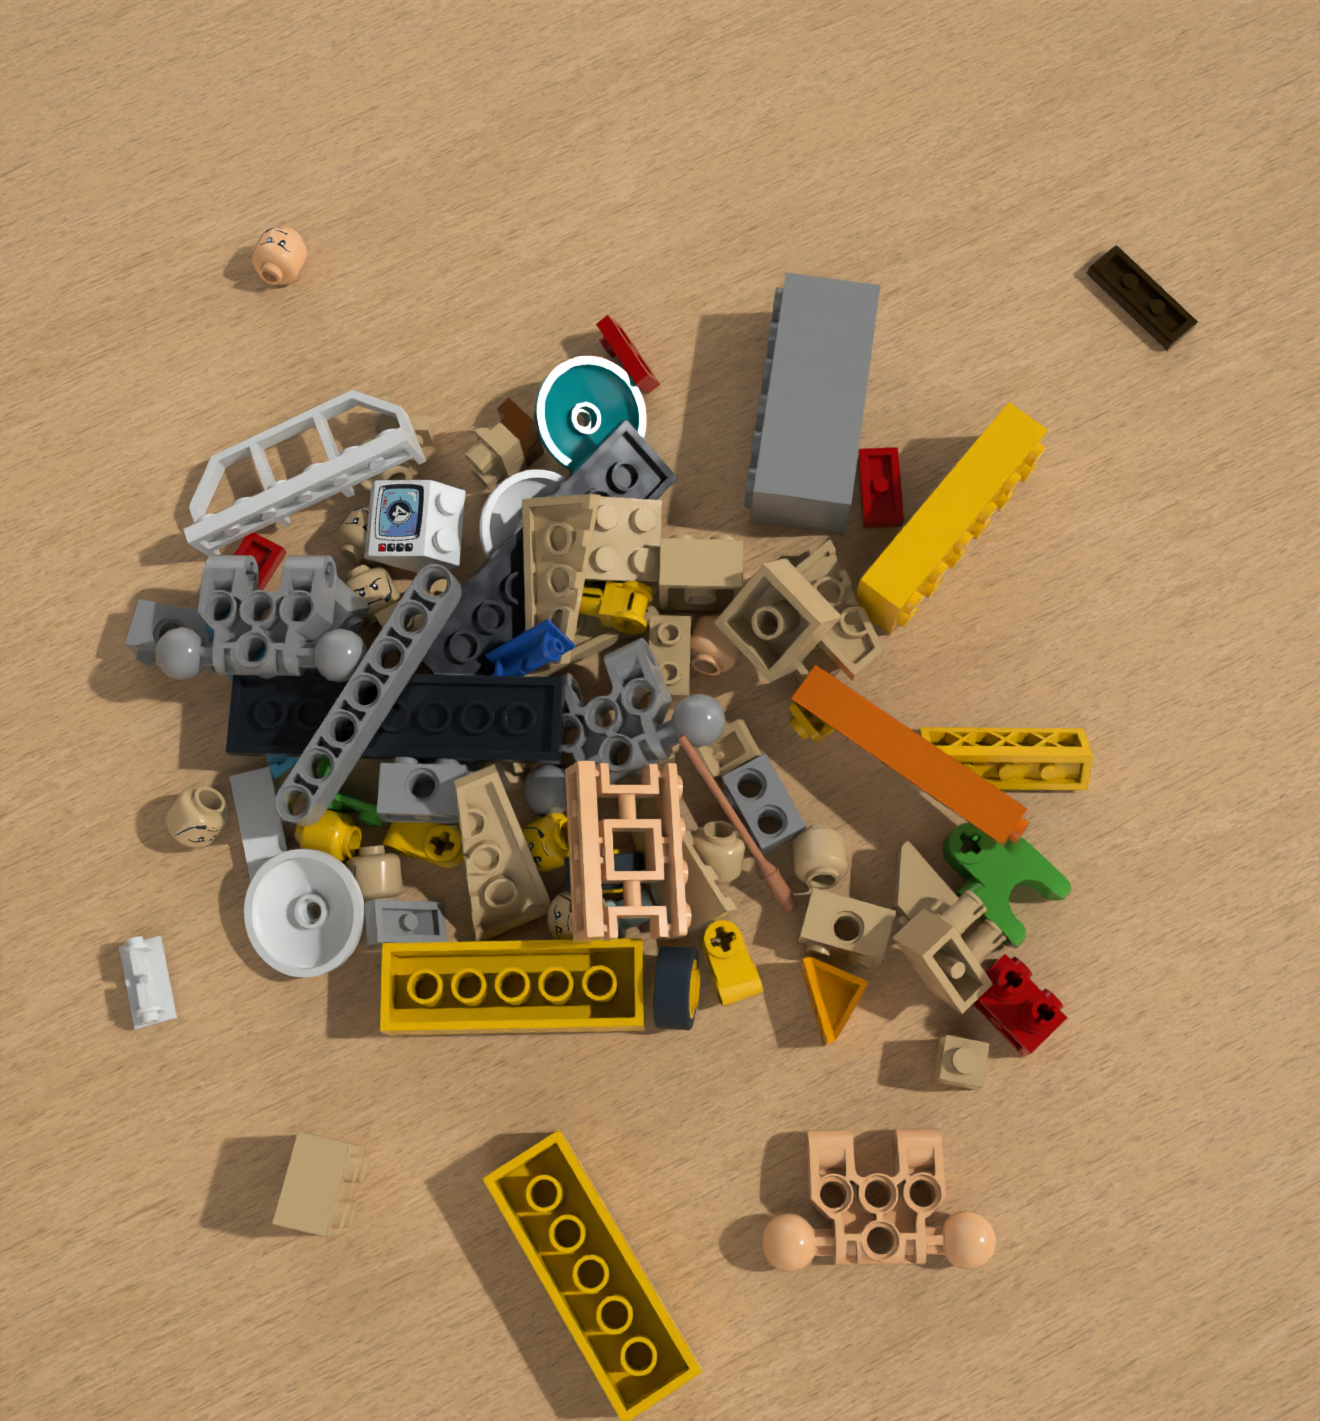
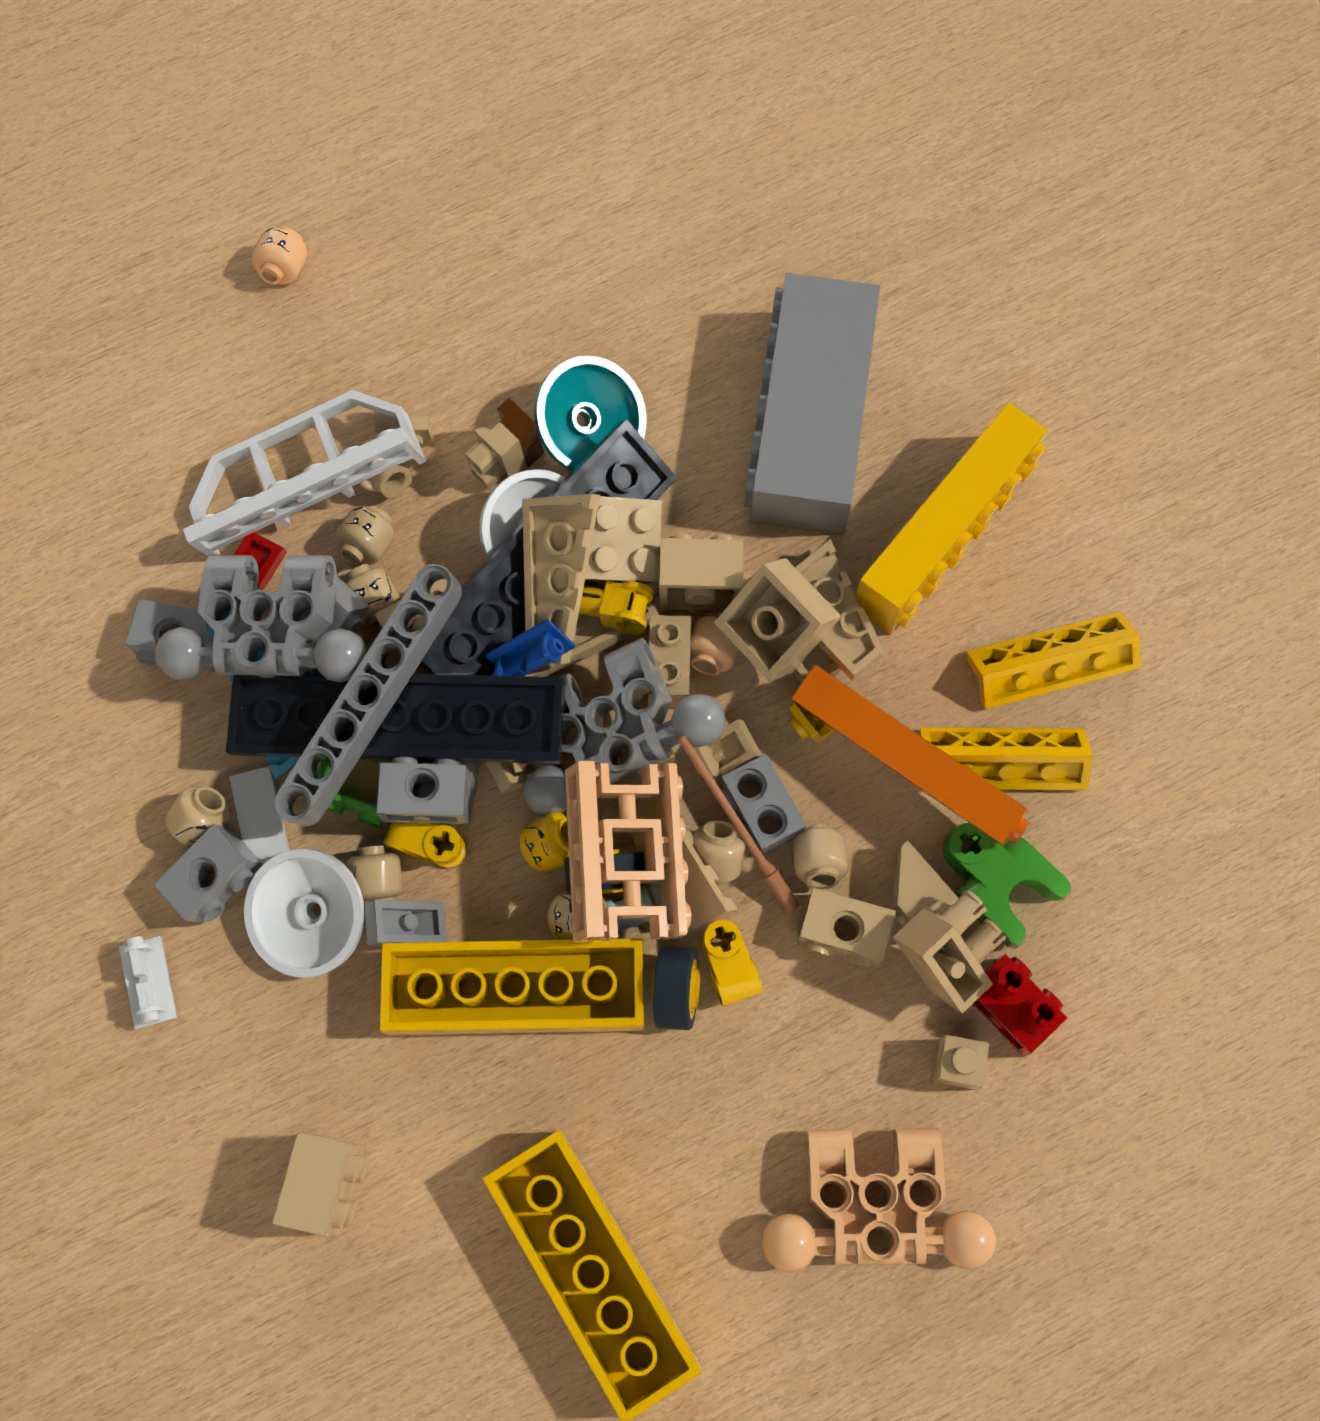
yellow head [295,809,361,864] -> none
white slope [364,480,465,573] -> none
tan wing [454,764,551,941] -> none
red plate [596,315,661,394] -> none
light orange slope [800,957,870,1047] -> none
red plate [857,447,904,528] -> none
dark brown tile [1086,245,1198,351] -> none
none -> light grey brick [154,824,263,924]
none -> yellow fence [966,611,1141,709]

